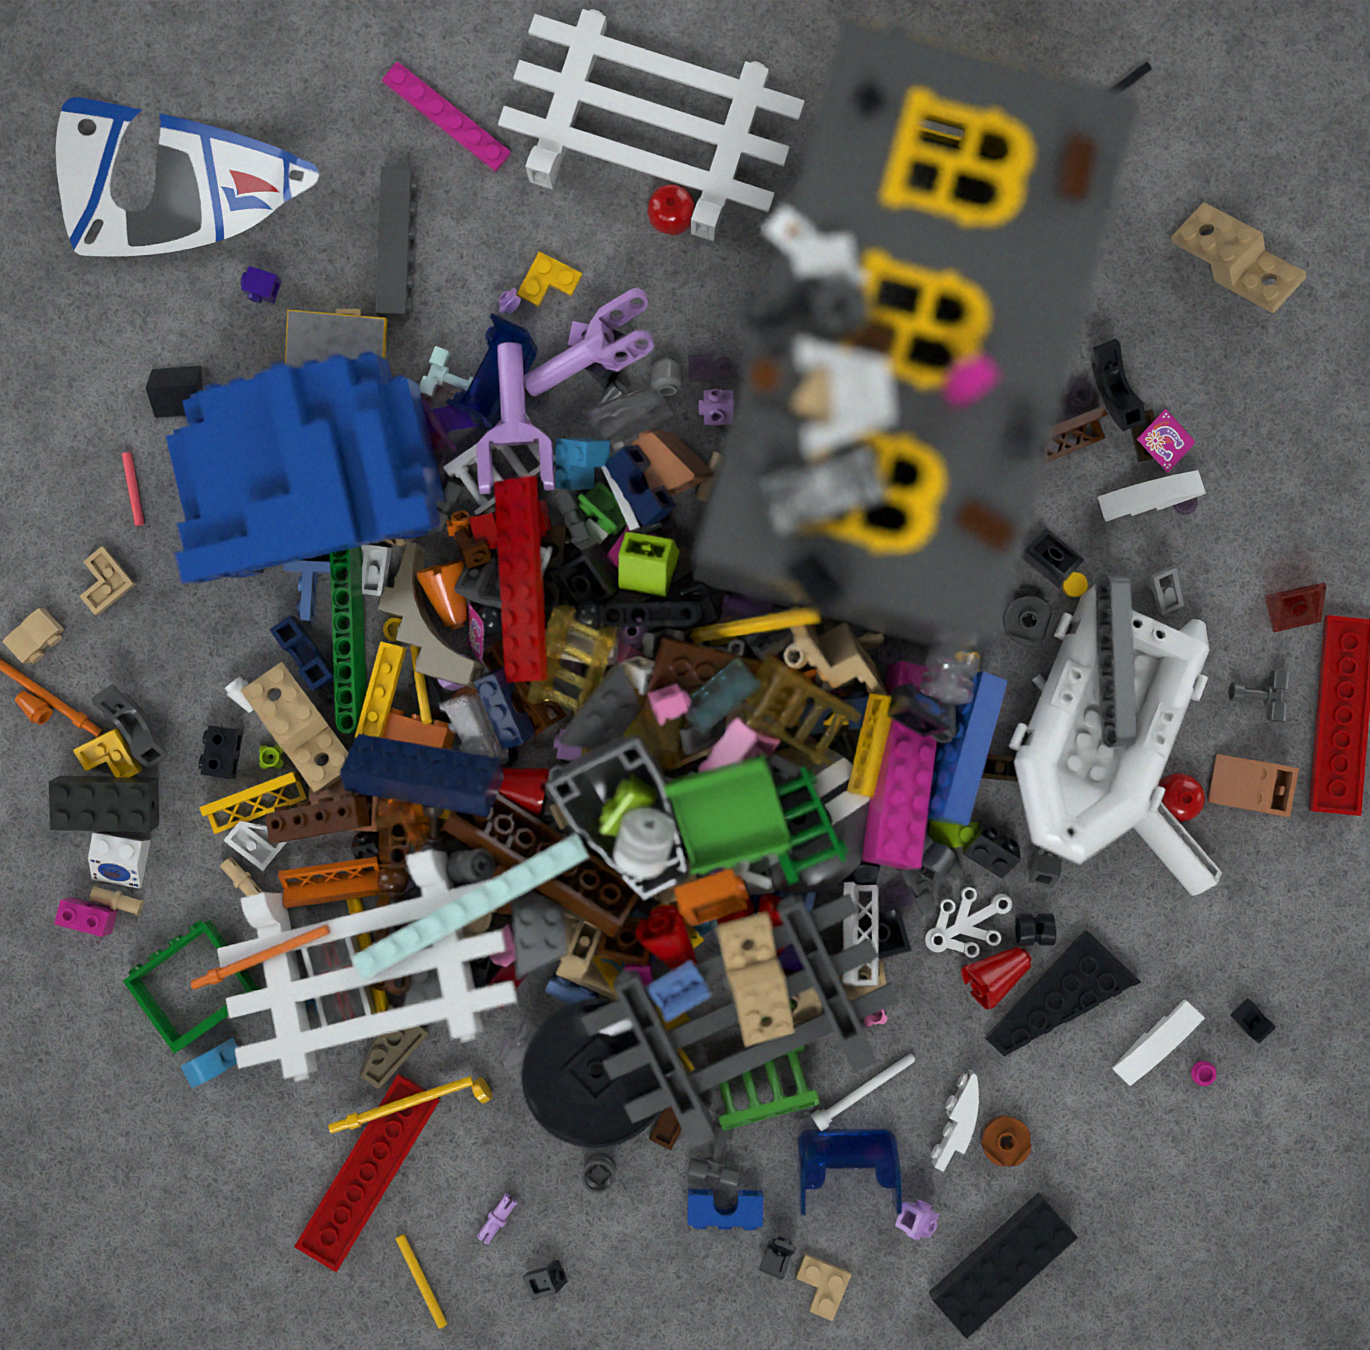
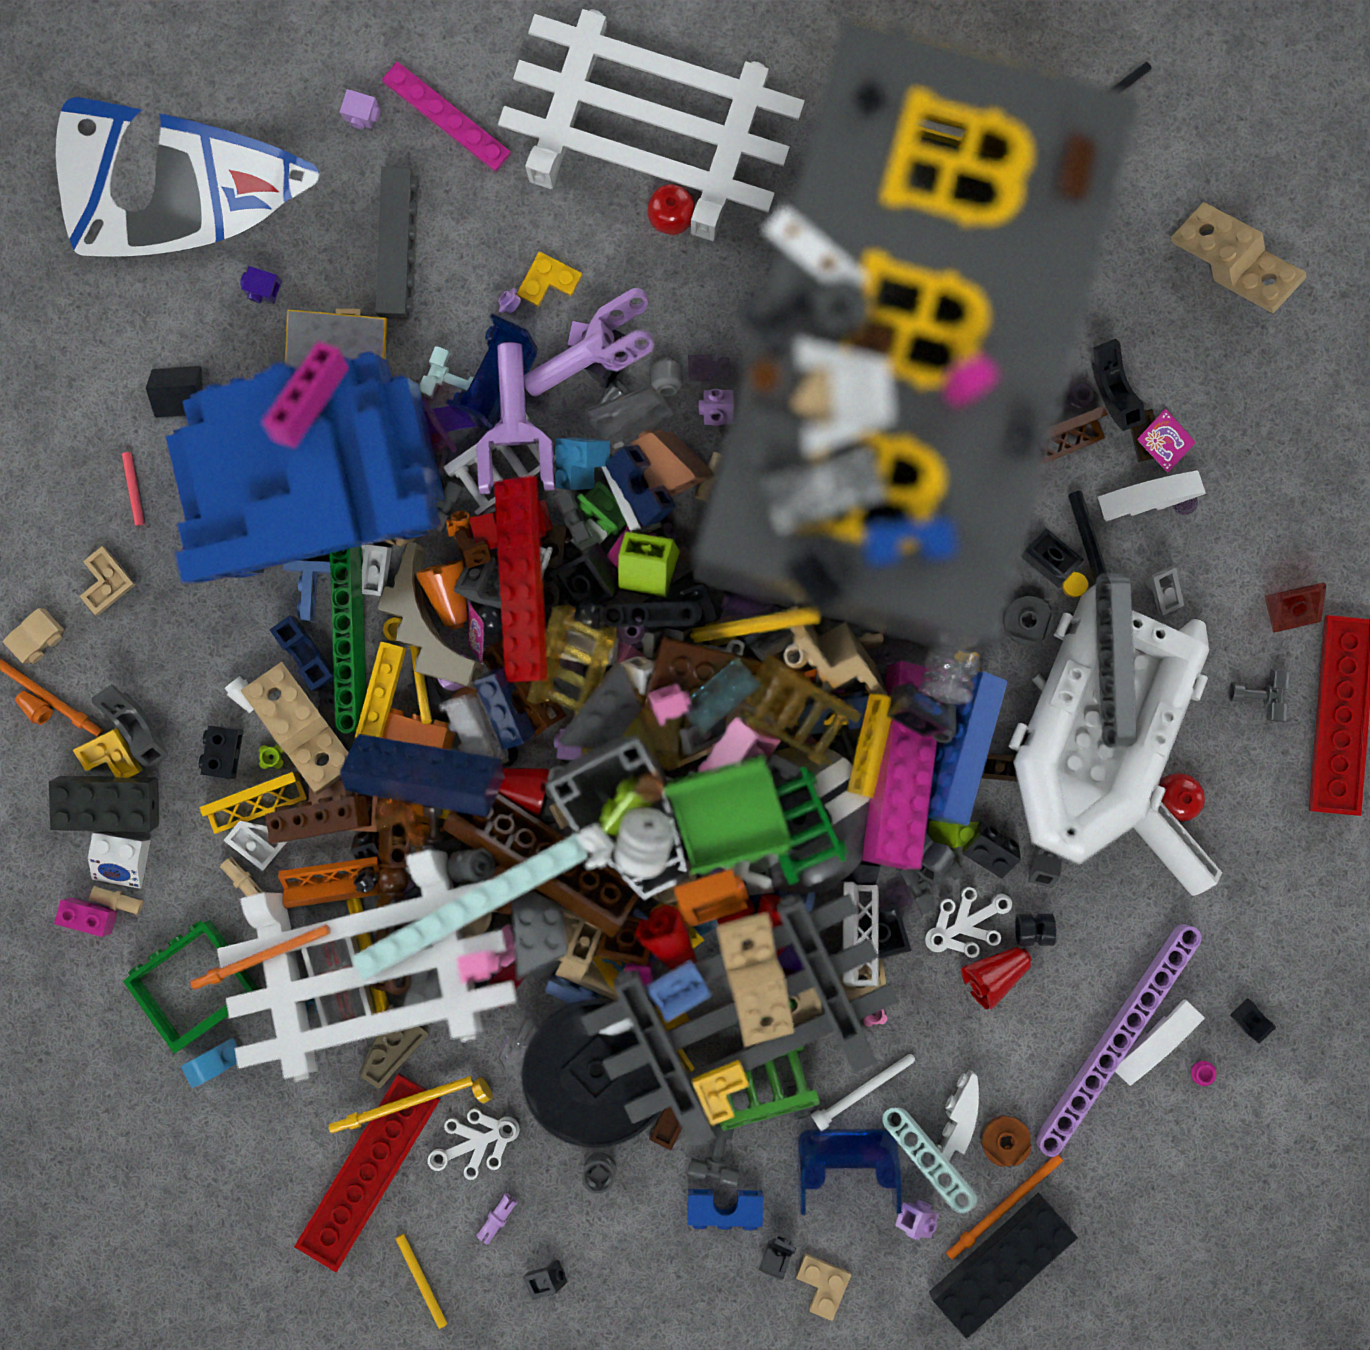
white plate [792,235,854,276] -> none
reddish brown tile [953,498,1018,554] -> none
black wing [984,930,1141,1056] -> none
nougat slope [1207,754,1299,818] -> none
none -> dark pink brick [263,342,349,448]
none -> lavender brick [340,89,381,129]
none -> black plate [354,869,379,893]
none -> white plant [428,1107,520,1180]
none -> bright pink brick [457,951,500,983]
none -> white bracket [576,824,616,869]
none -> clear orange tile [637,774,664,802]
none -> yellow plate [692,1060,749,1126]
none -> blue arch [862,517,956,566]
none -> light aqua beam [883,1108,977,1213]
none -> orange bar [946,1155,1063,1260]
none -> lavender beam [1036,924,1201,1157]
none -> black axle [1068,491,1107,584]

